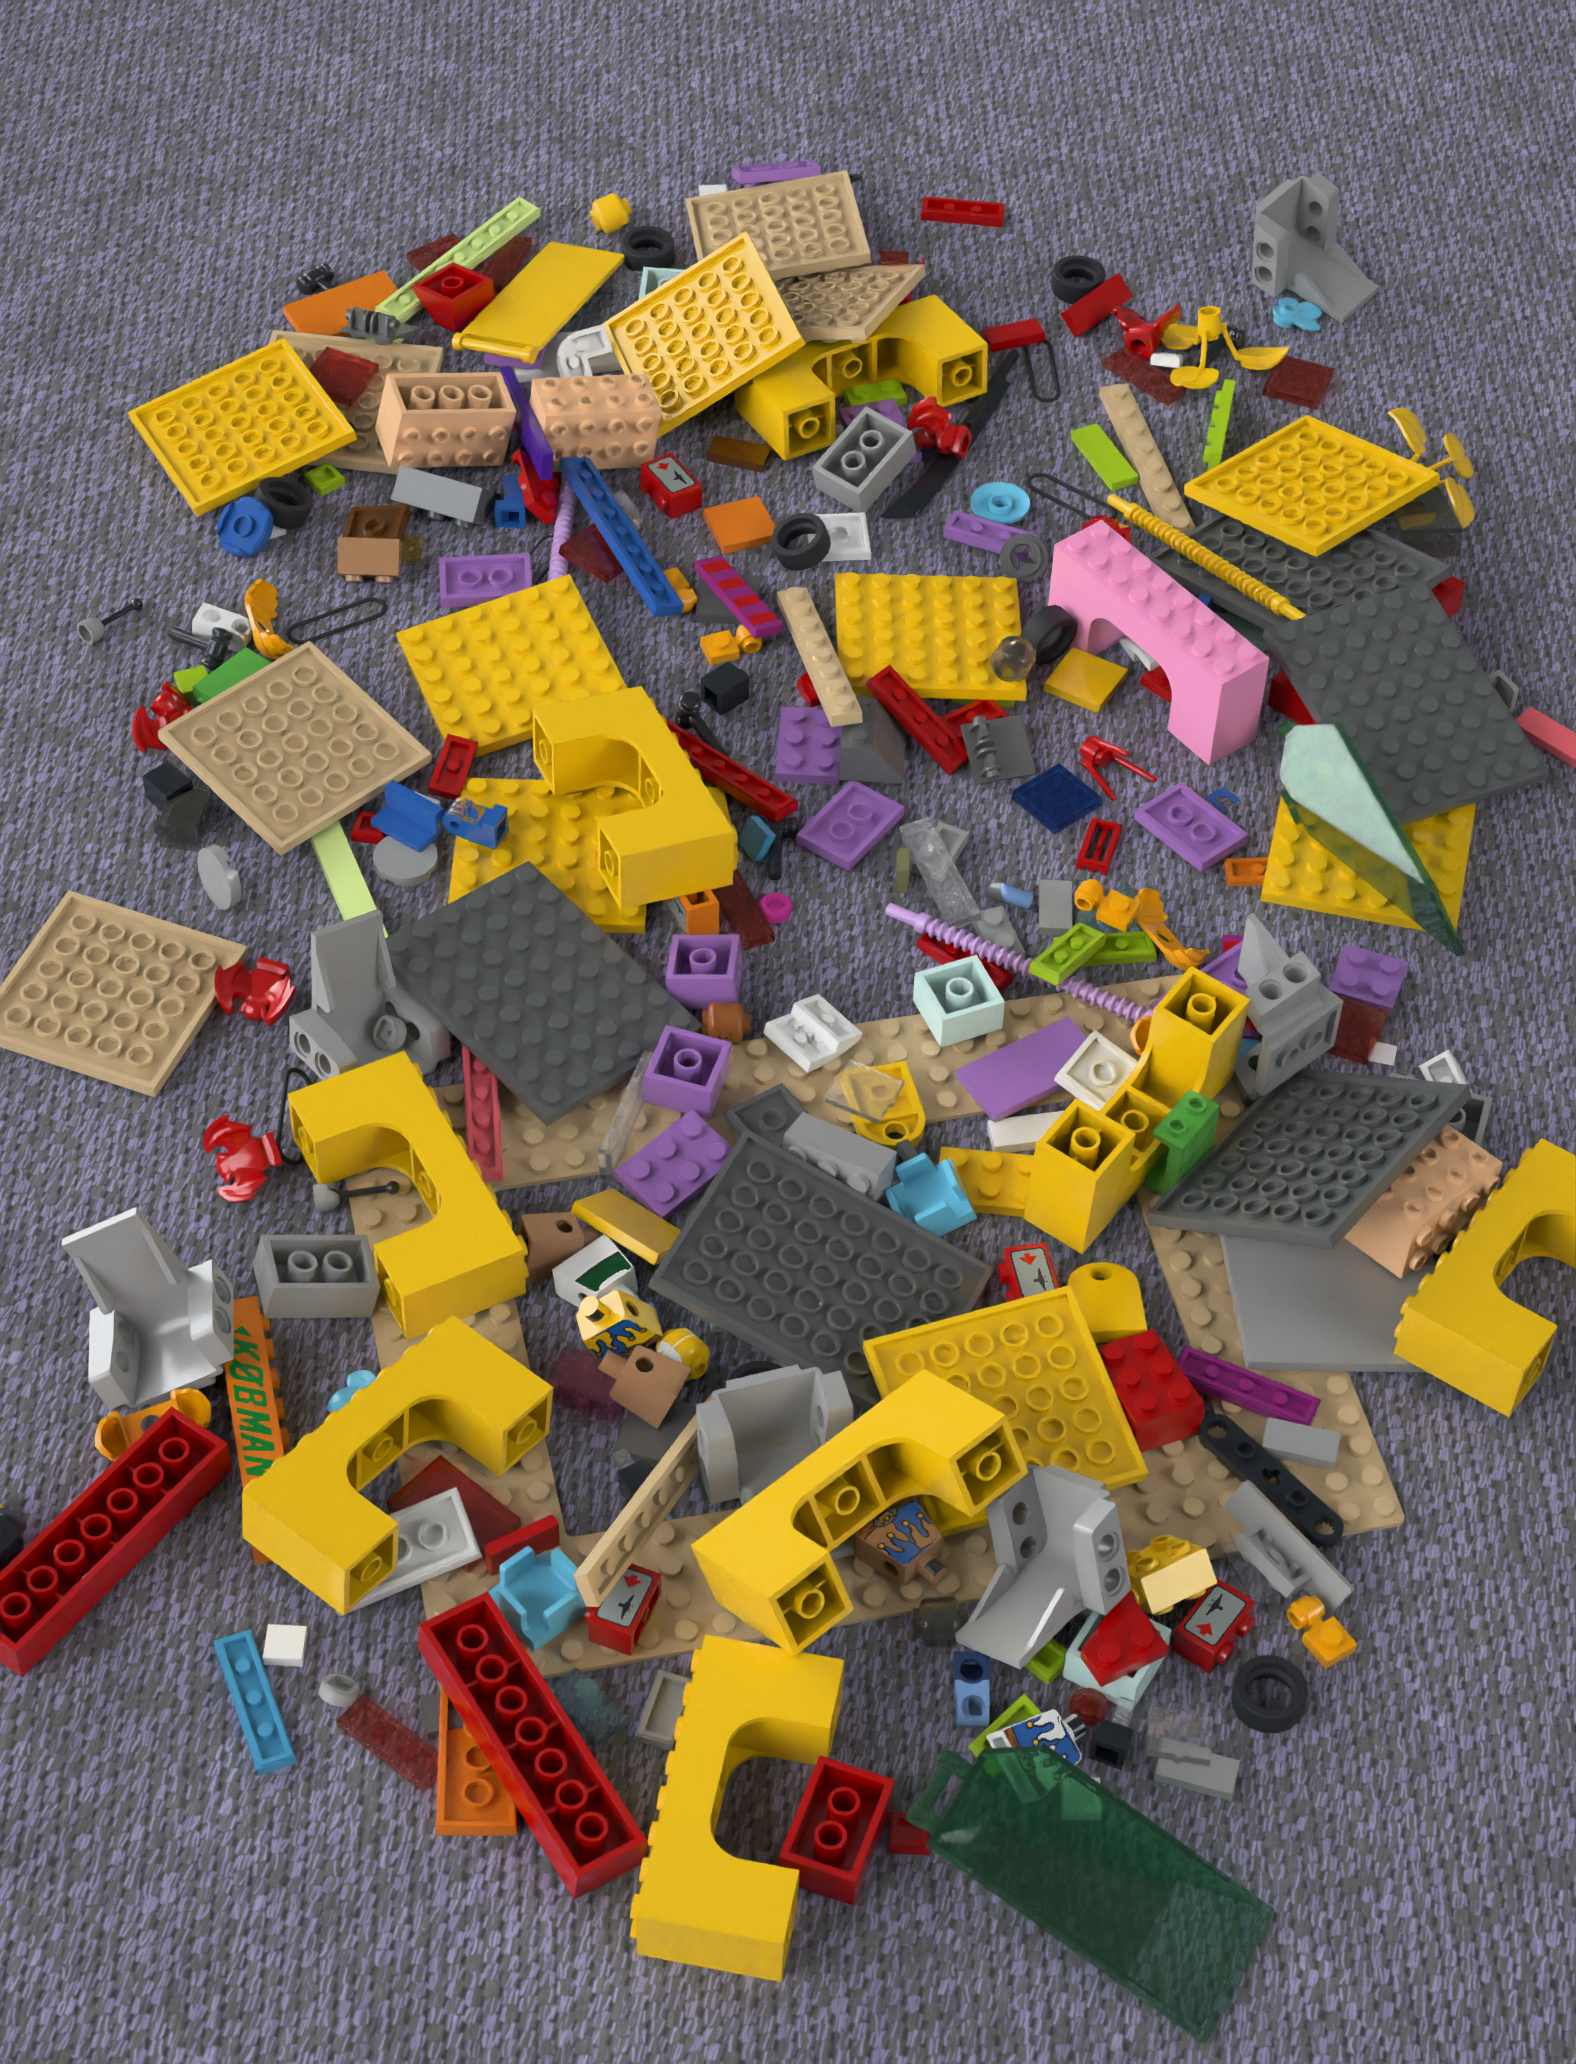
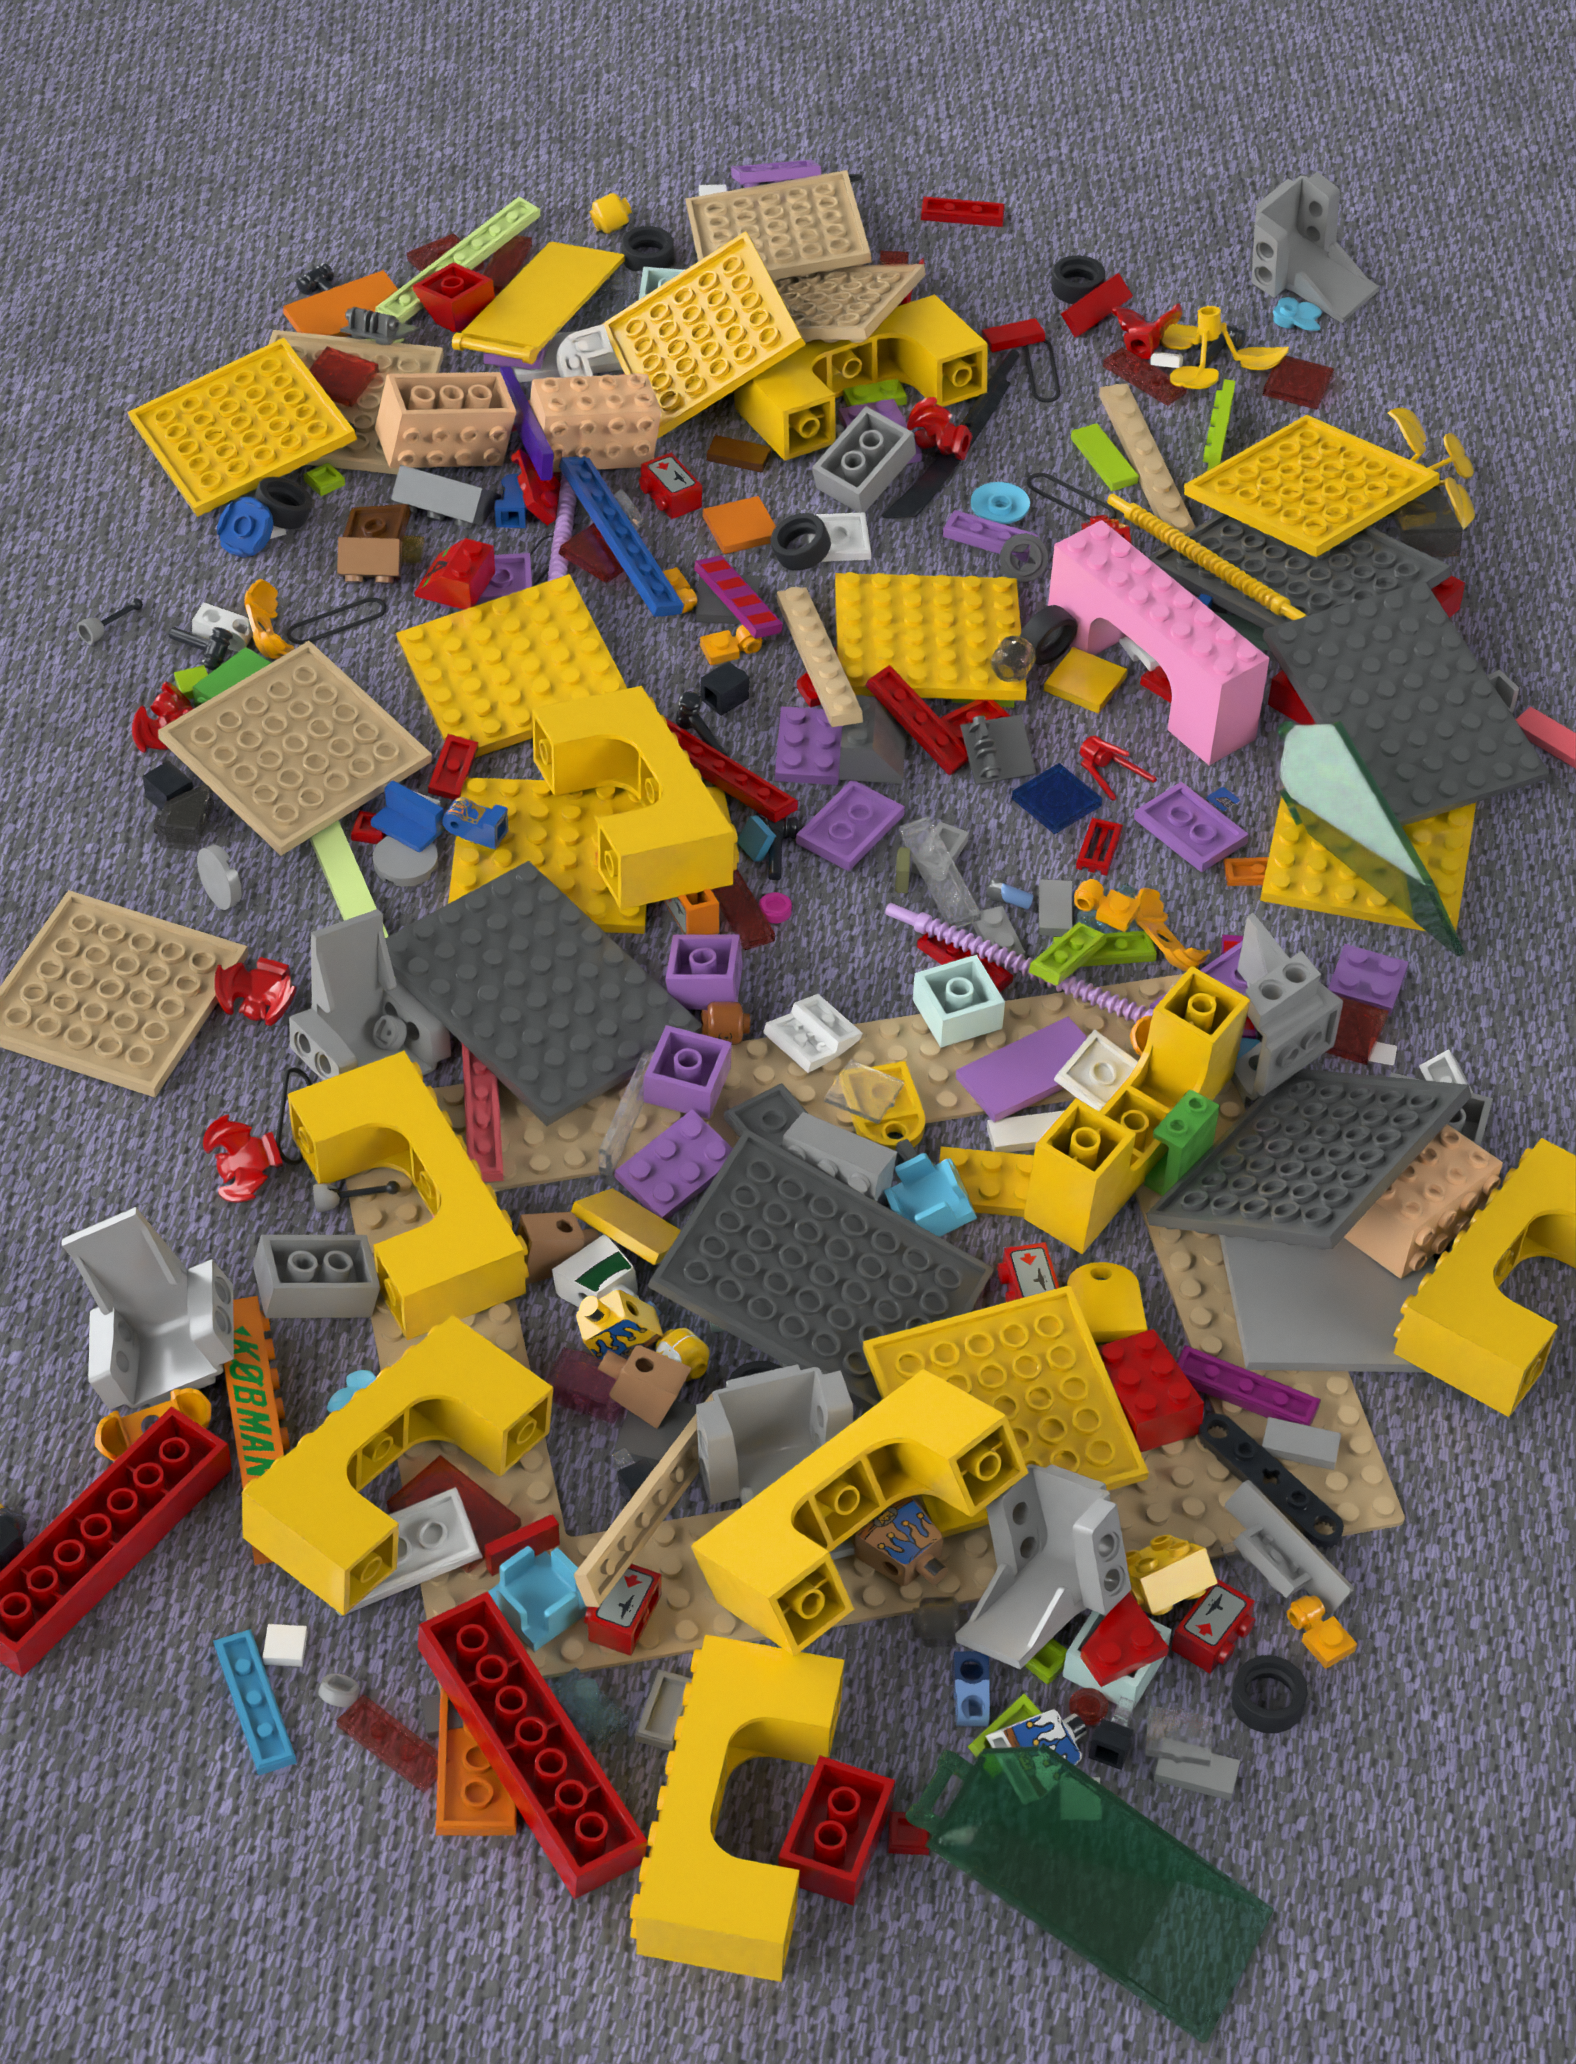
none -> red slope [414,538,495,610]

